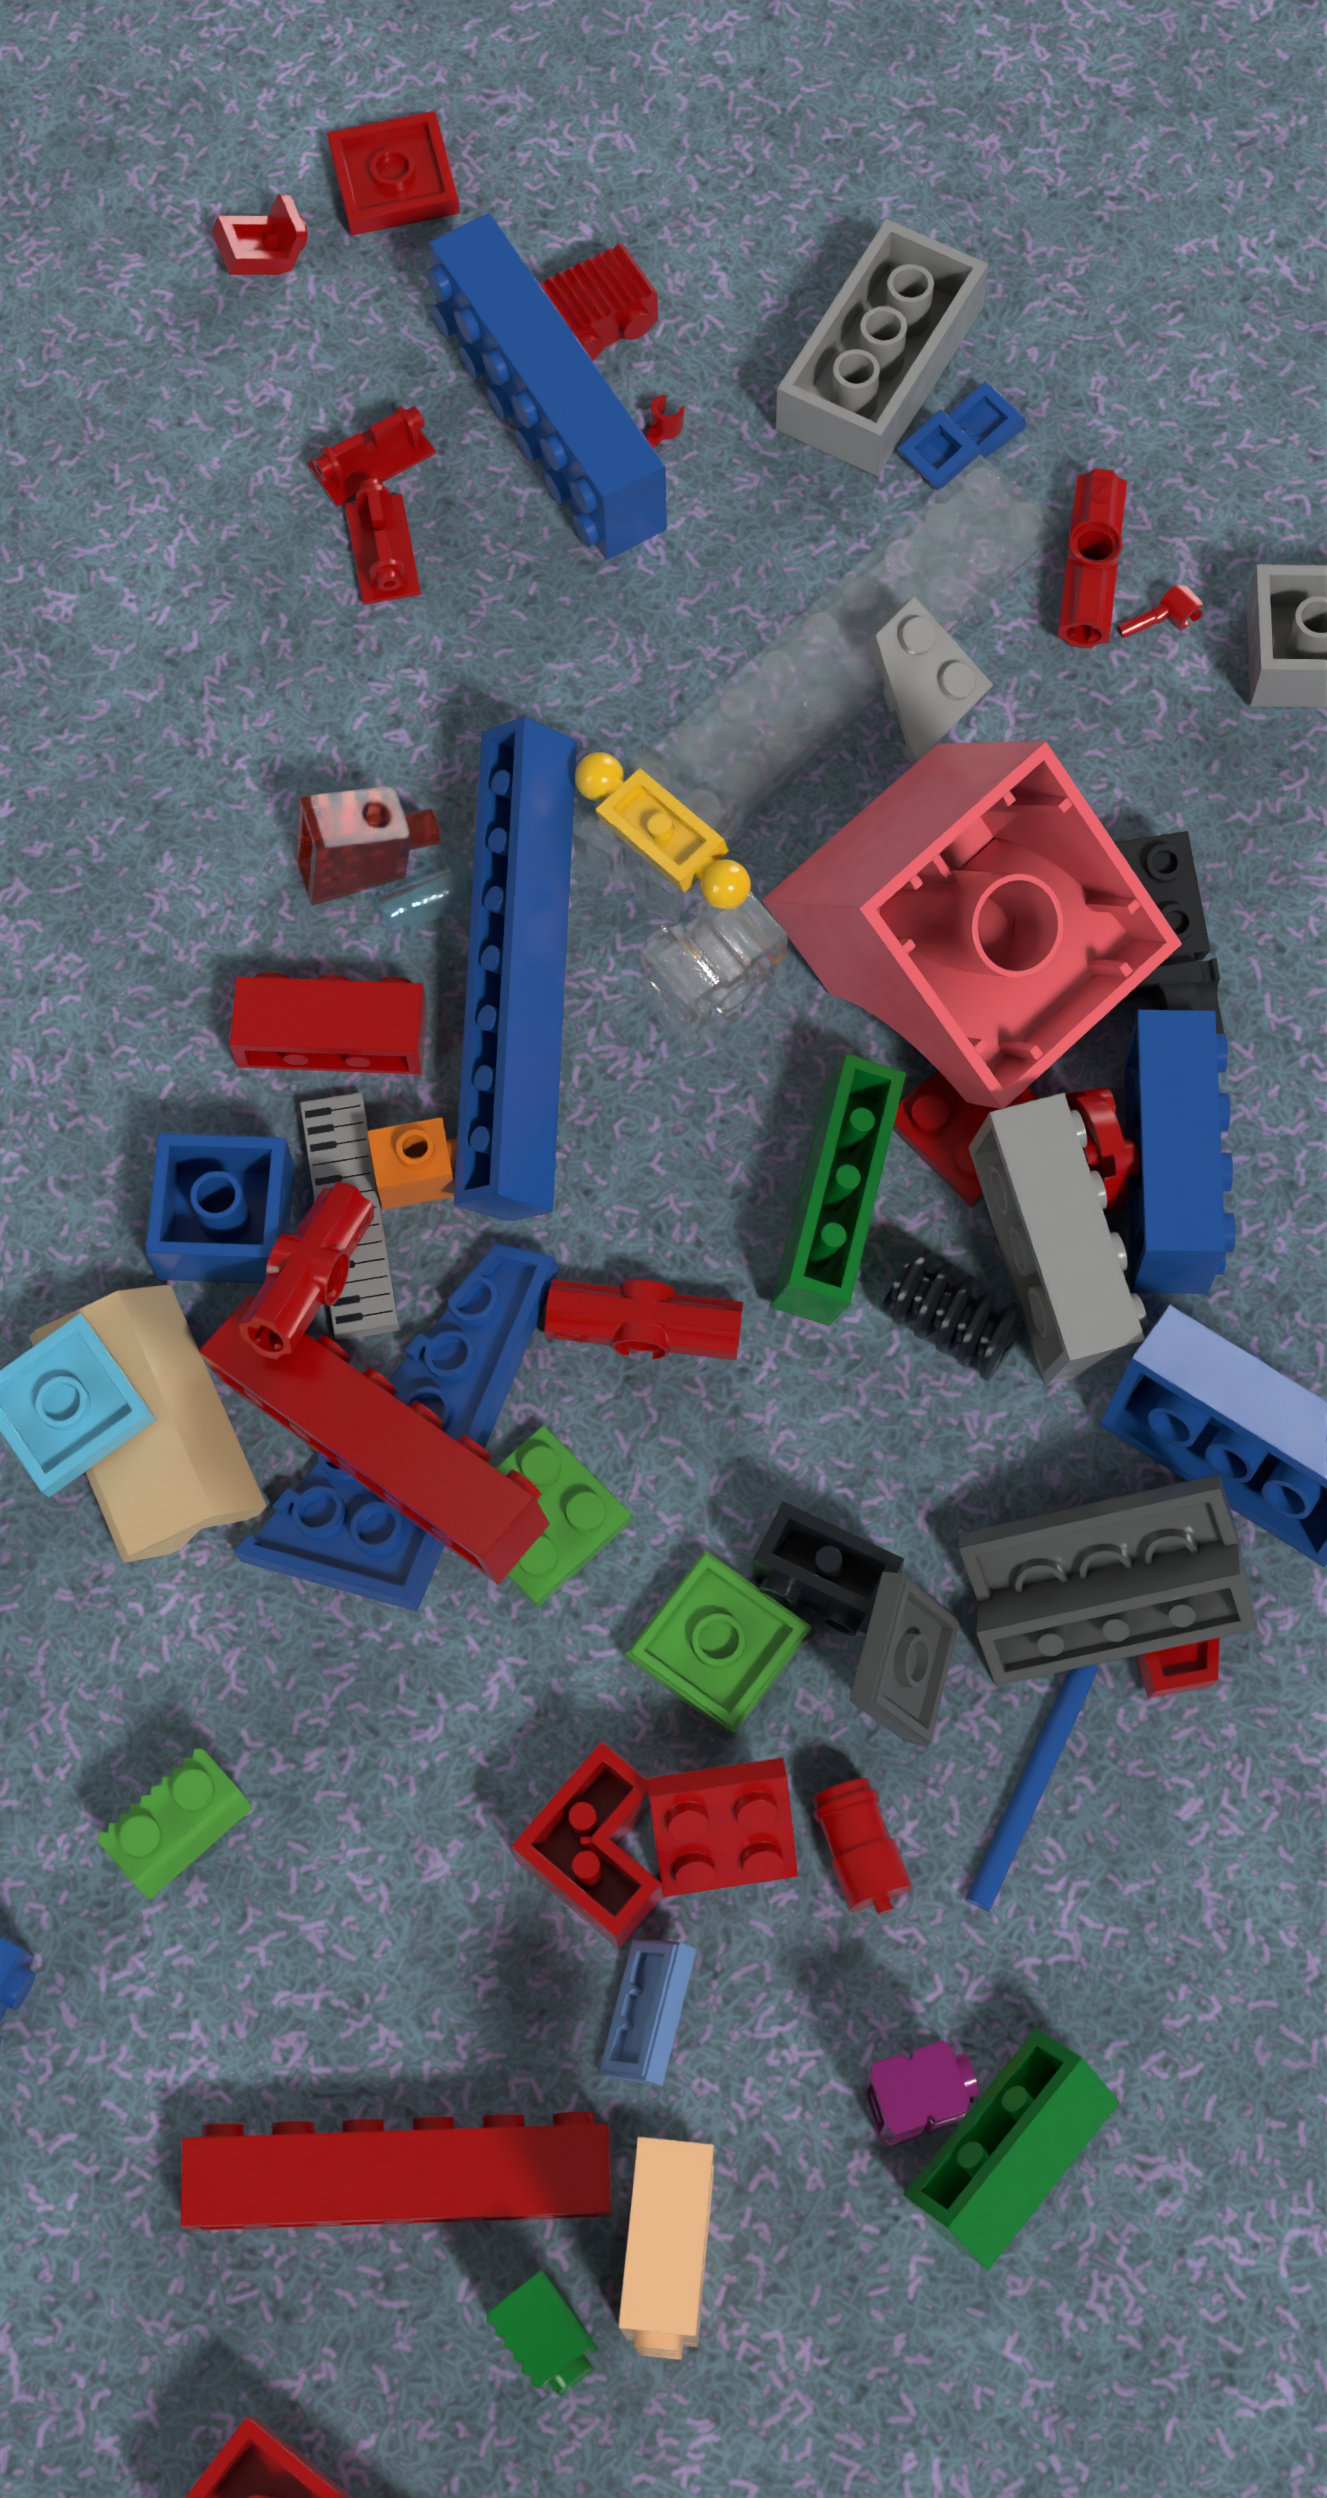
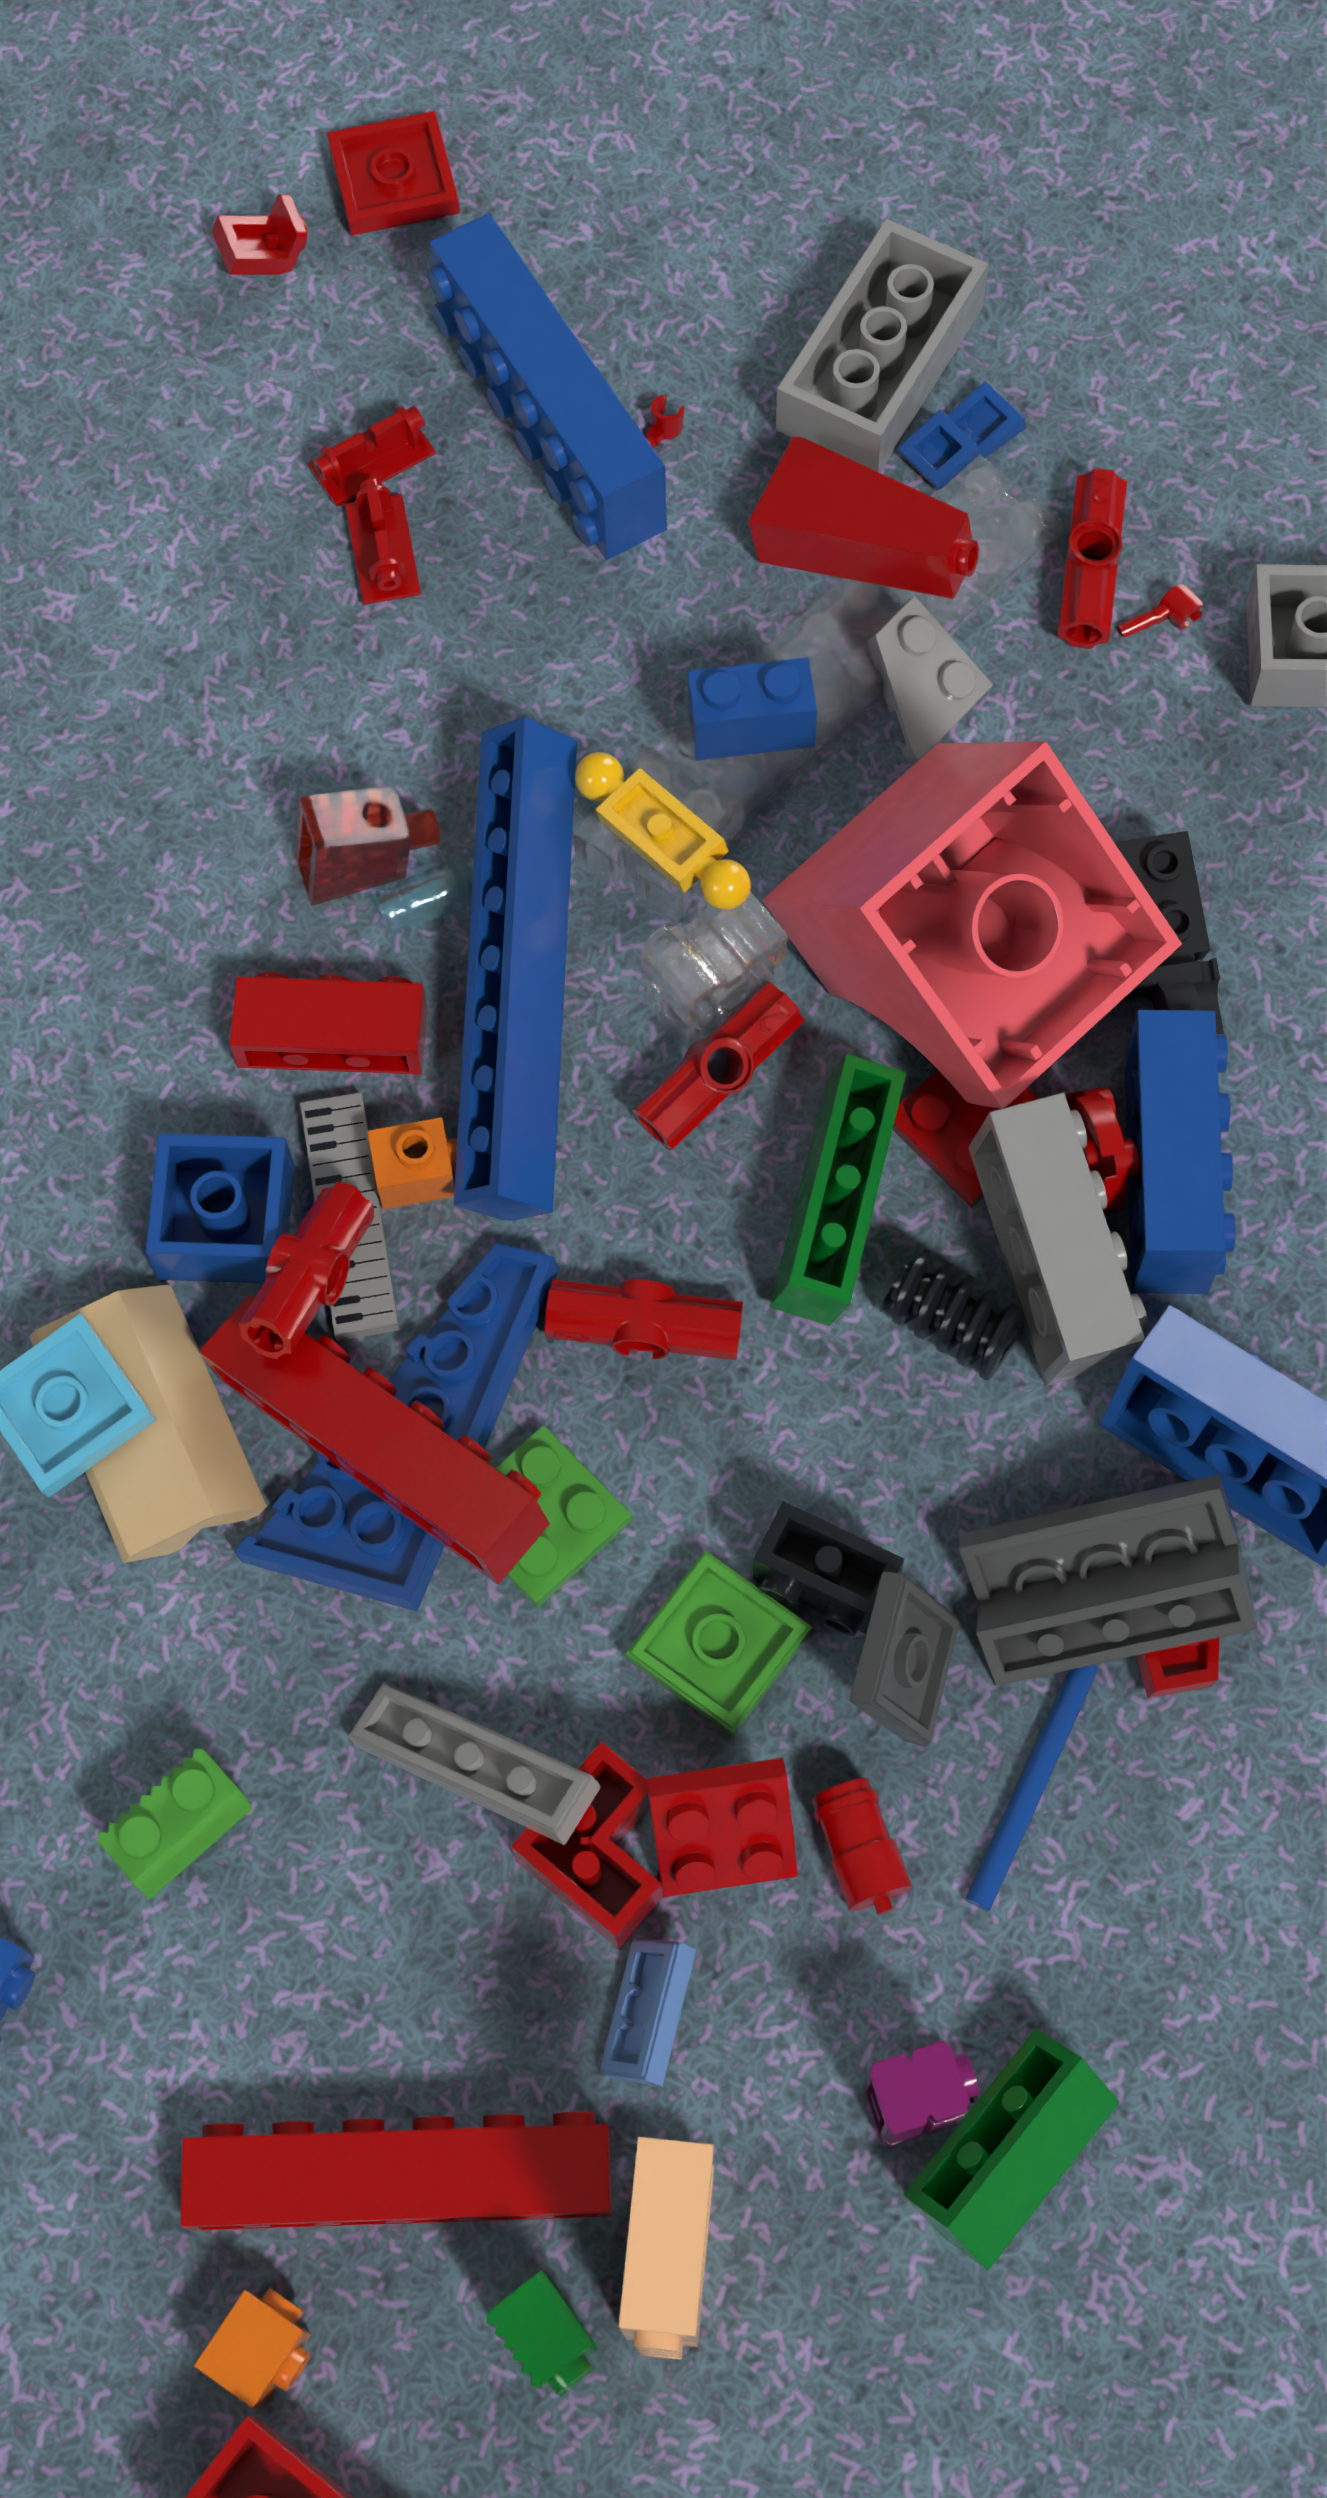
red brick [538,243,658,361] -> none
none -> orange brick [194,2287,311,2409]
none -> light grey tile [348,1681,601,1845]
none -> red piece [632,981,805,1150]
none -> blue brick [687,657,817,761]
none -> red slope [748,436,979,599]

